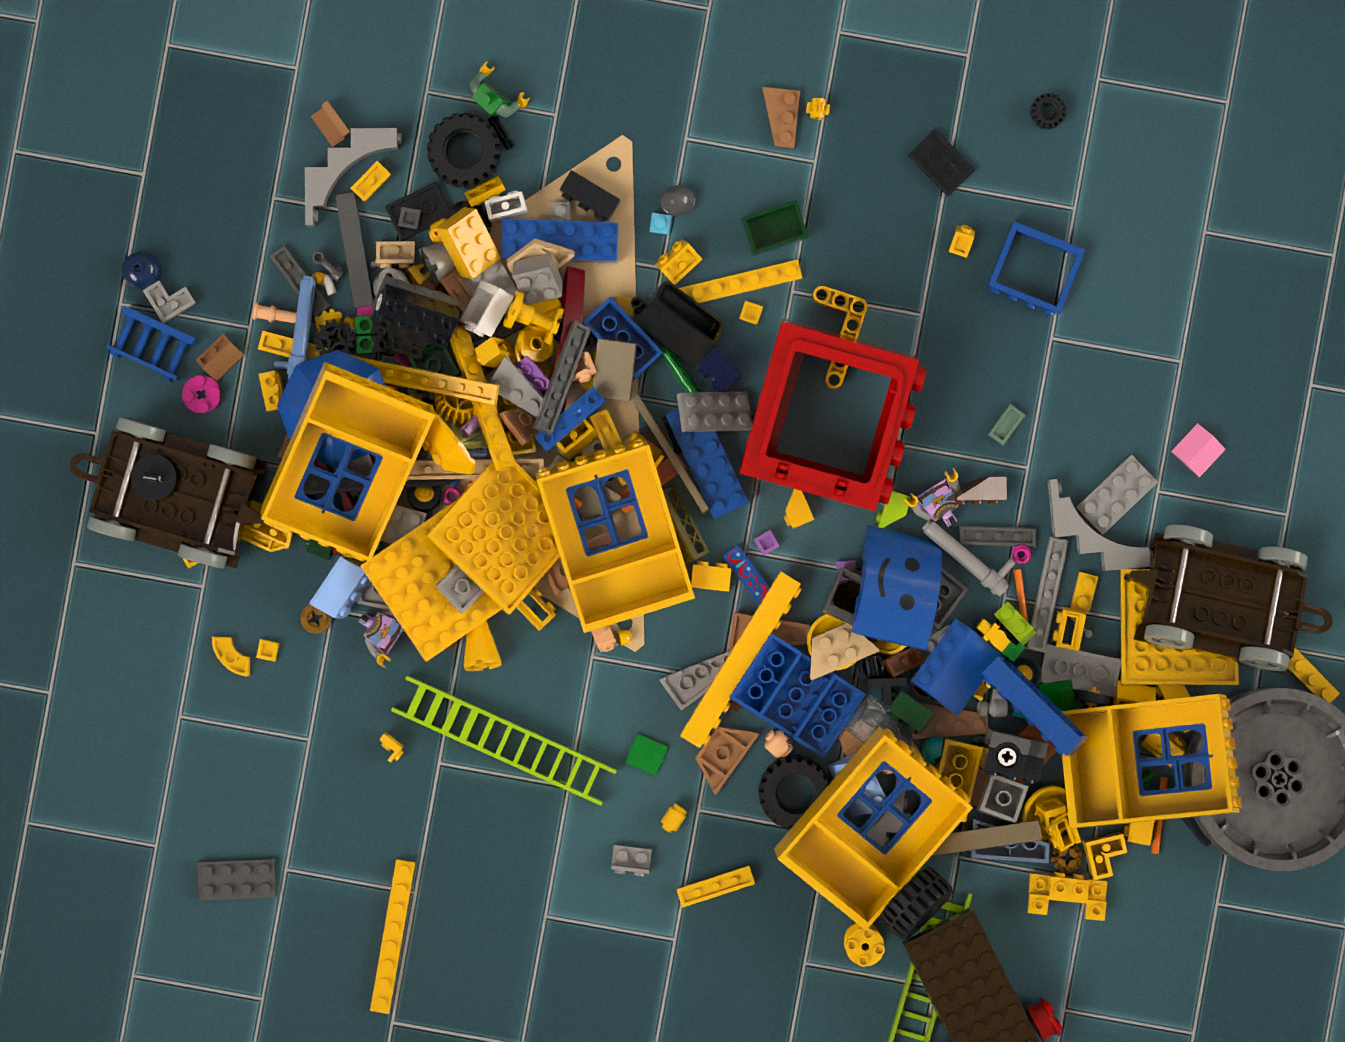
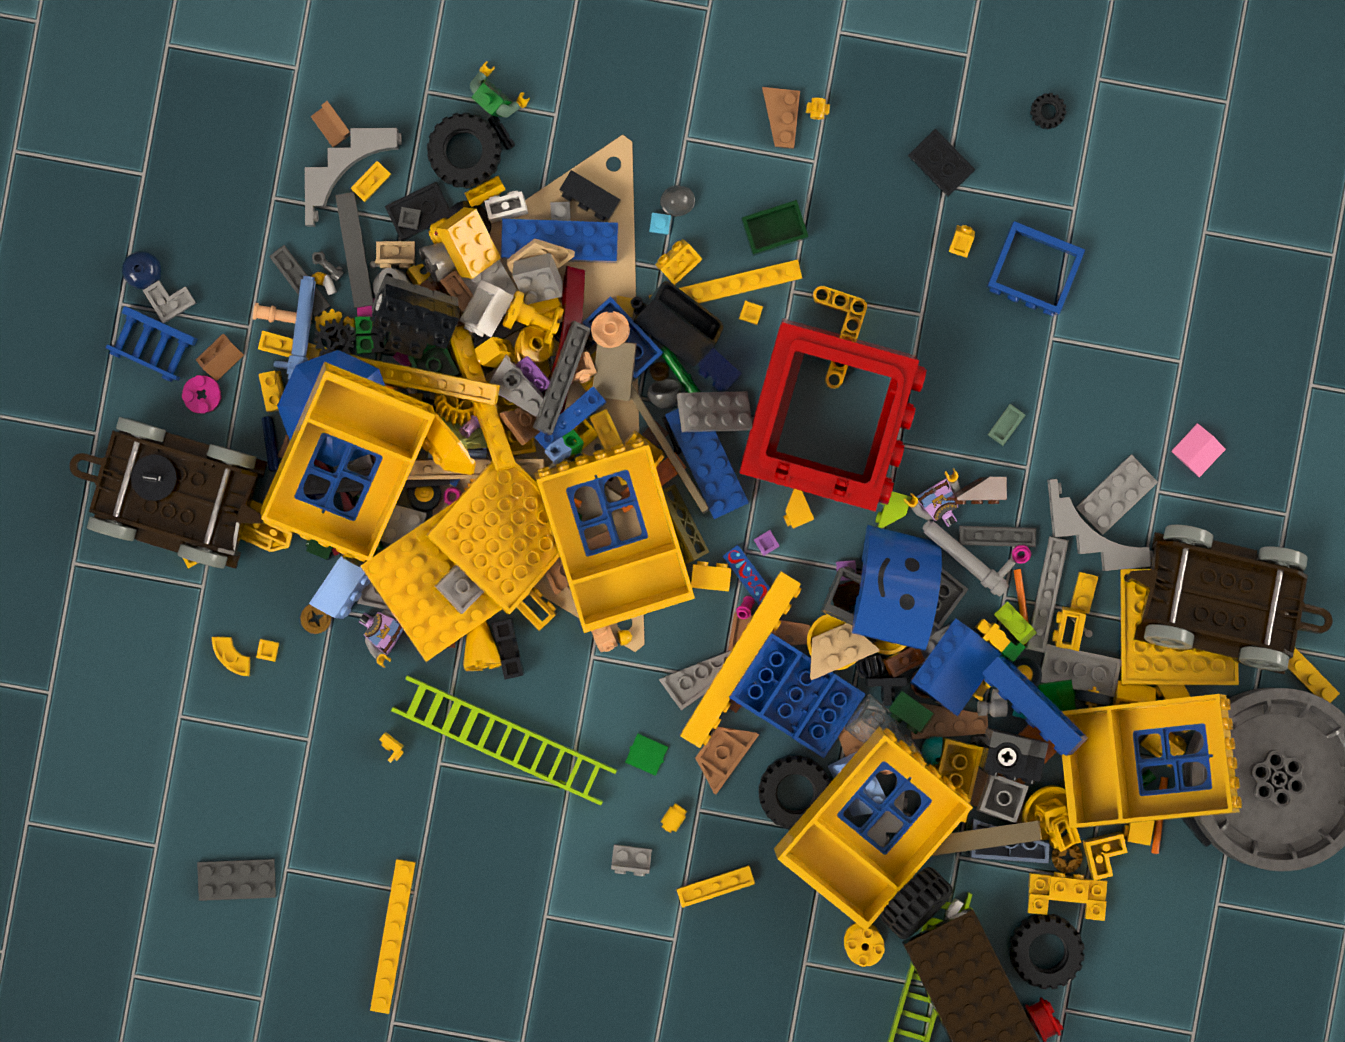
light nougat head [765,729,793,758] -> none
none -> dark blue axle [261,416,279,472]
none -> black arch [492,618,525,680]
none -> dark grey bush [503,370,521,389]
none -> leg [545,430,584,464]
none -> light nougat tile [591,311,630,348]
none -> dark grey hat [647,378,681,409]
none -> dark brown tile [650,362,670,381]
none -> dark pink pin [736,596,755,619]
none -> white tile [945,898,963,918]
none -> black tyre [1009,914,1085,990]

